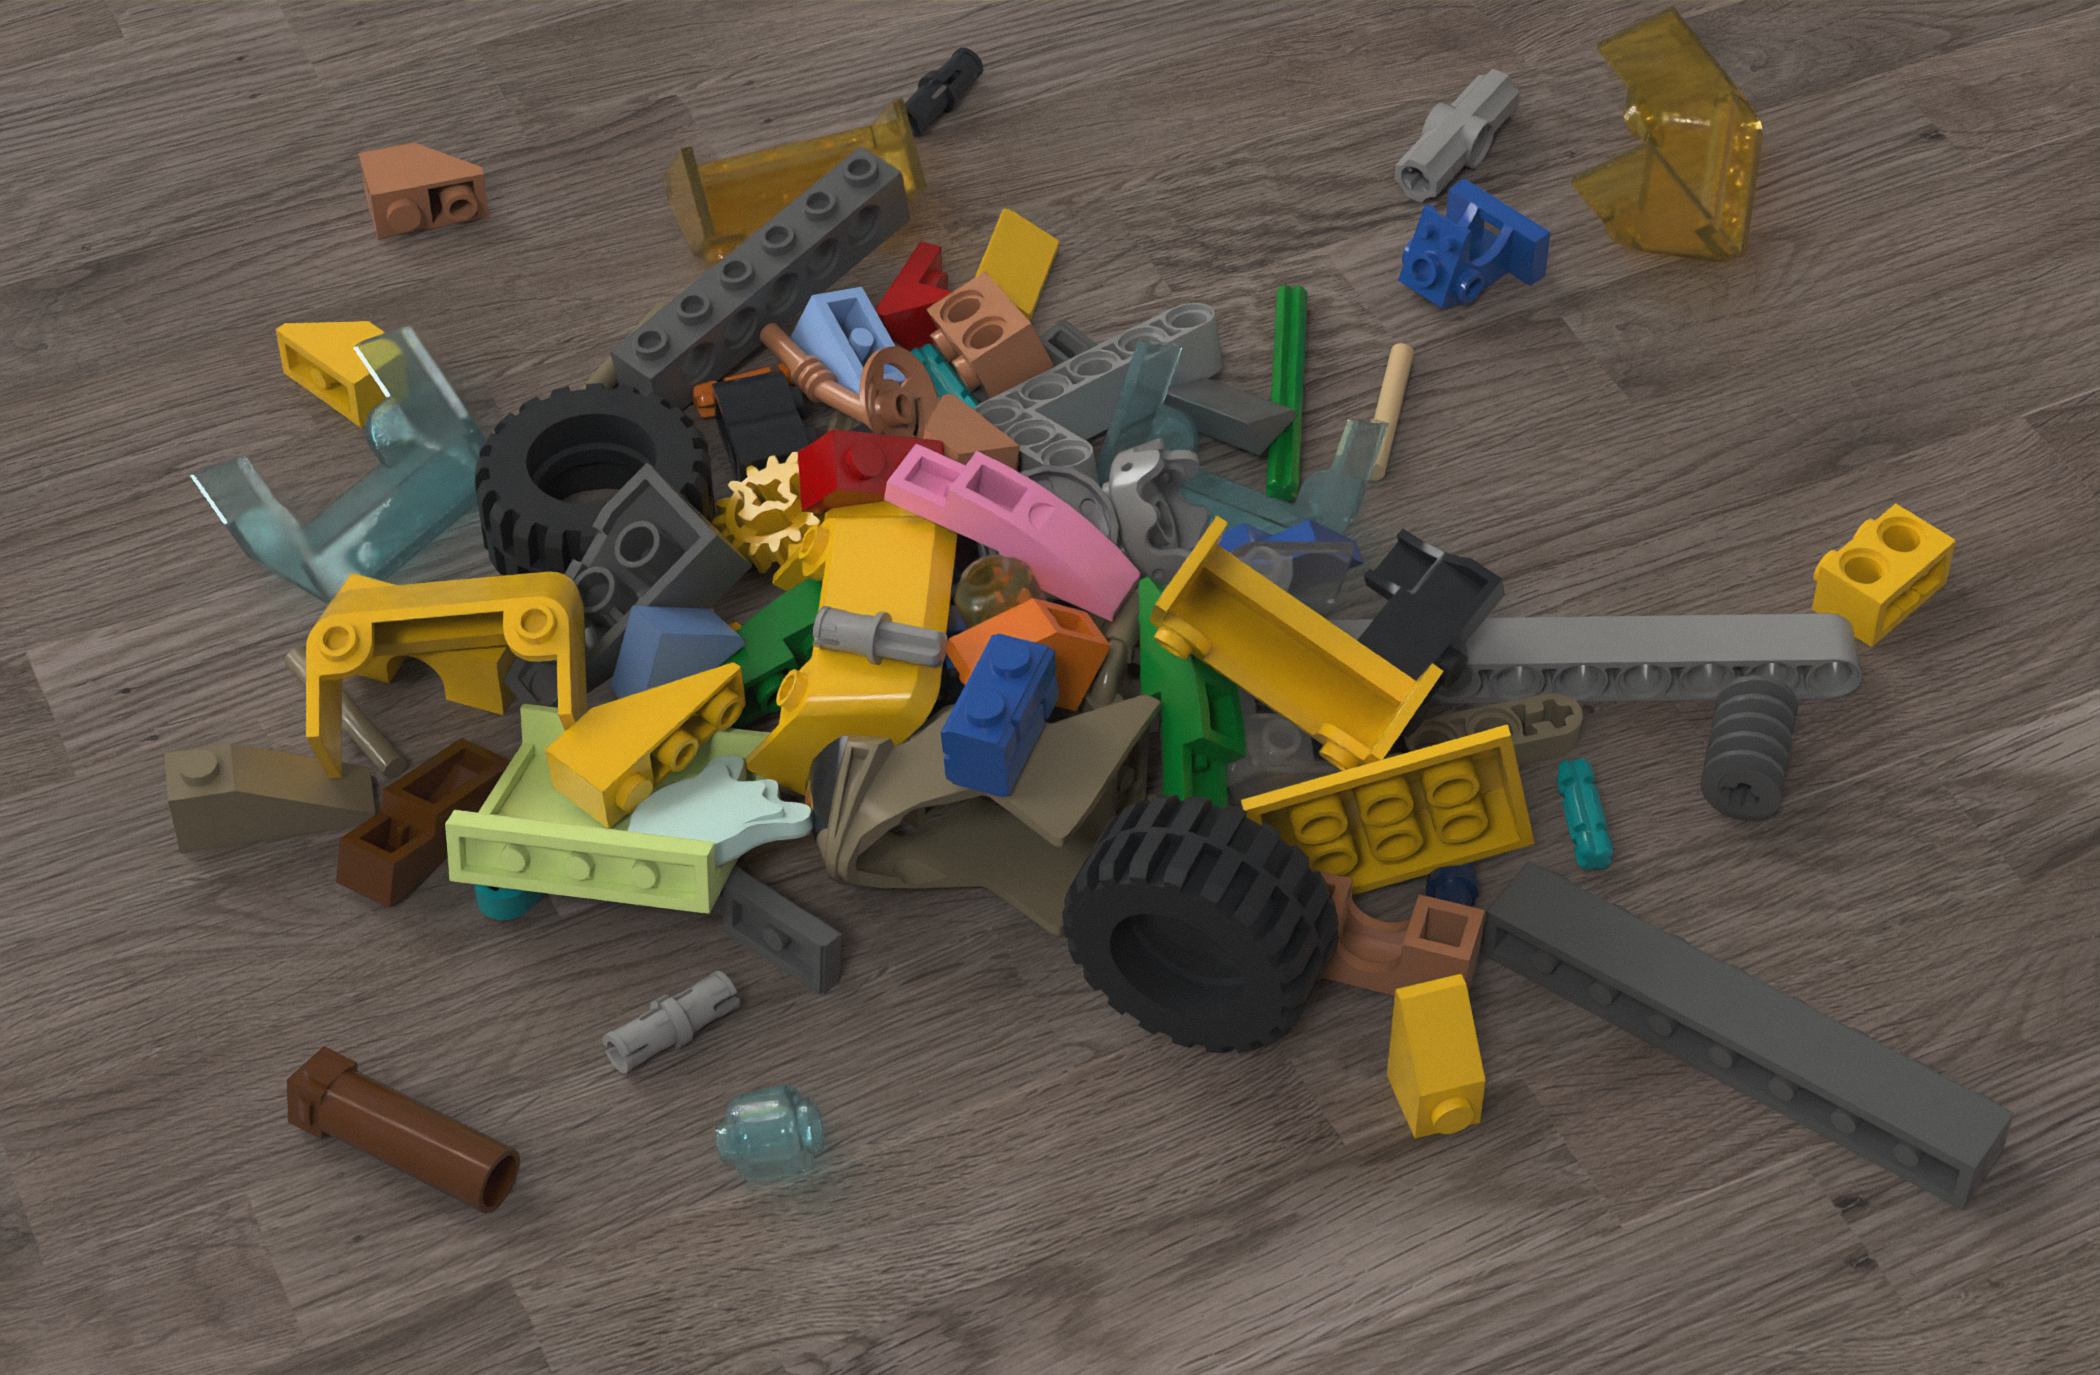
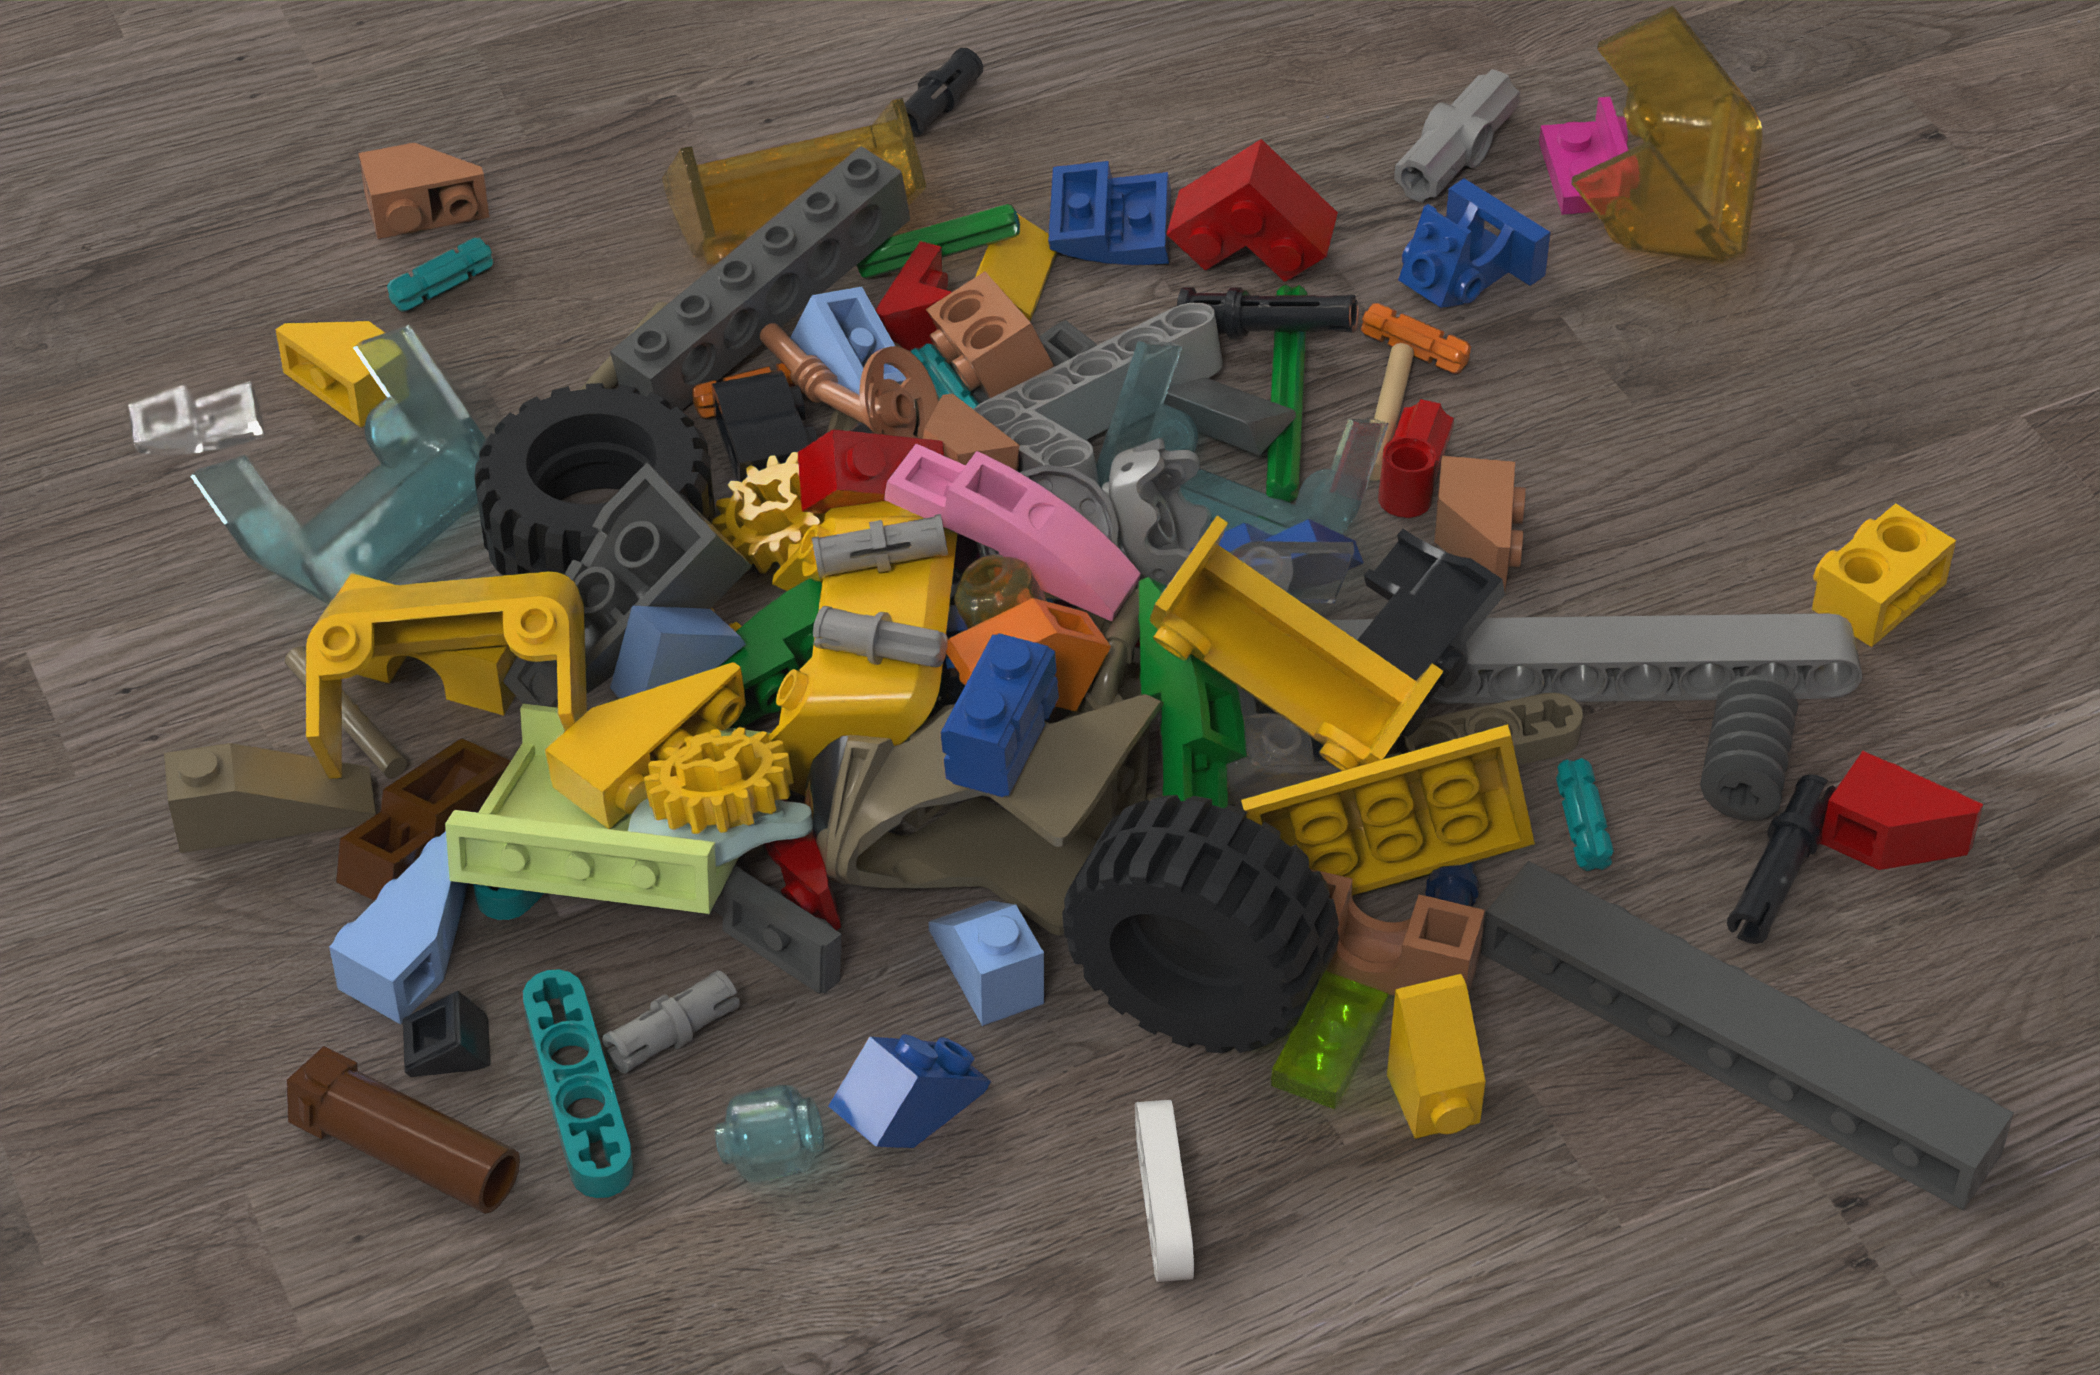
none -> clear slope [128,381,265,455]
none -> light blue slope [329,831,469,1024]
none -> teal axle [387,238,494,312]
none -> black slope [403,991,490,1077]
none -> teal beam [523,969,633,1198]
none -> yellow gear [644,727,794,834]
none -> red slope [762,799,841,931]
none -> light grey pin [812,514,948,578]
none -> blue slope [828,1034,991,1148]
none -> green axle [856,204,1020,279]
none -> light blue slope [928,900,1044,1026]
none -> blue slope [1048,161,1171,265]
none -> white beam [1135,1100,1194,1282]
none -> red brick [1166,139,1338,282]
none -> black pin [1177,287,1359,339]
none -> clear neon green plate [1271,971,1389,1109]
none -> orange axle [1361,303,1471,374]
none -> red piece [1378,399,1454,518]
none -> nougat slope [1434,456,1526,592]
none -> dark pink bracket [1539,97,1640,215]
none -> black pin [1727,774,1836,944]
none -> red slope [1820,751,1983,870]

